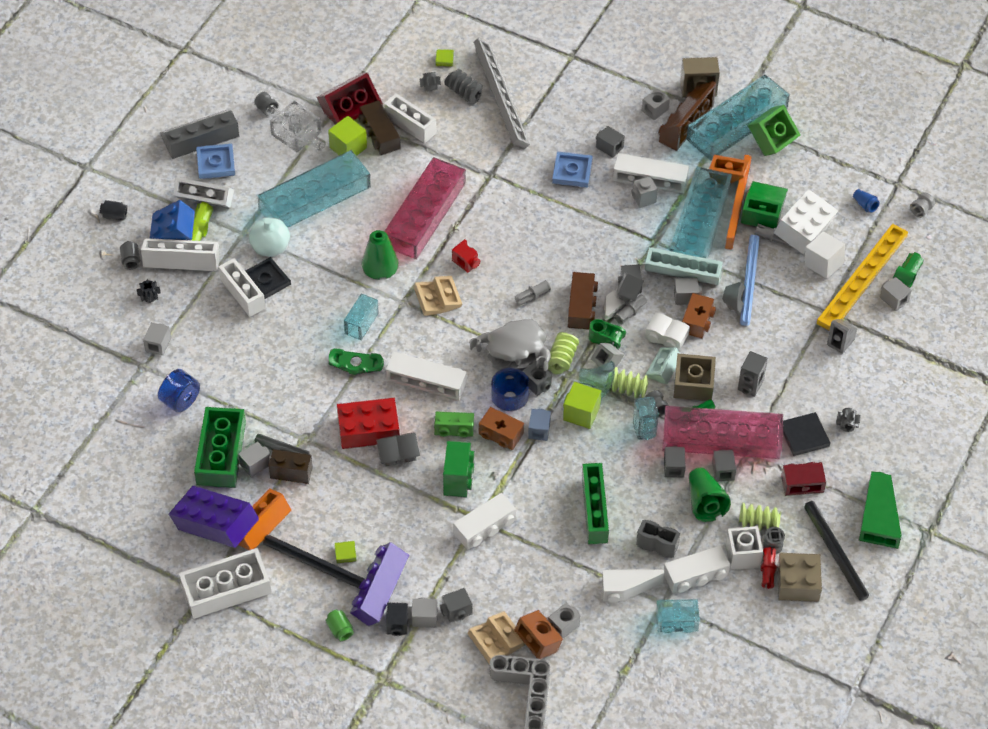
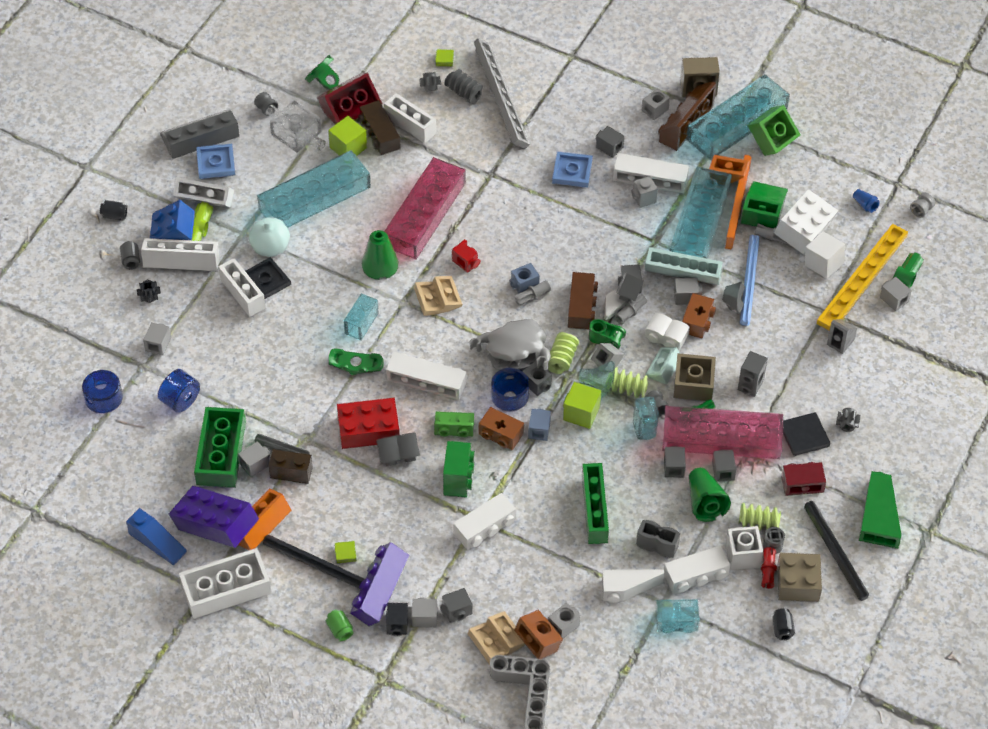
none -> clear blue piece [82,370,123,414]
none -> blue slope [126,508,187,565]
none -> green tile [305,55,339,90]
none -> sand blue brick [509,263,540,294]
none -> black brick [772,608,795,641]

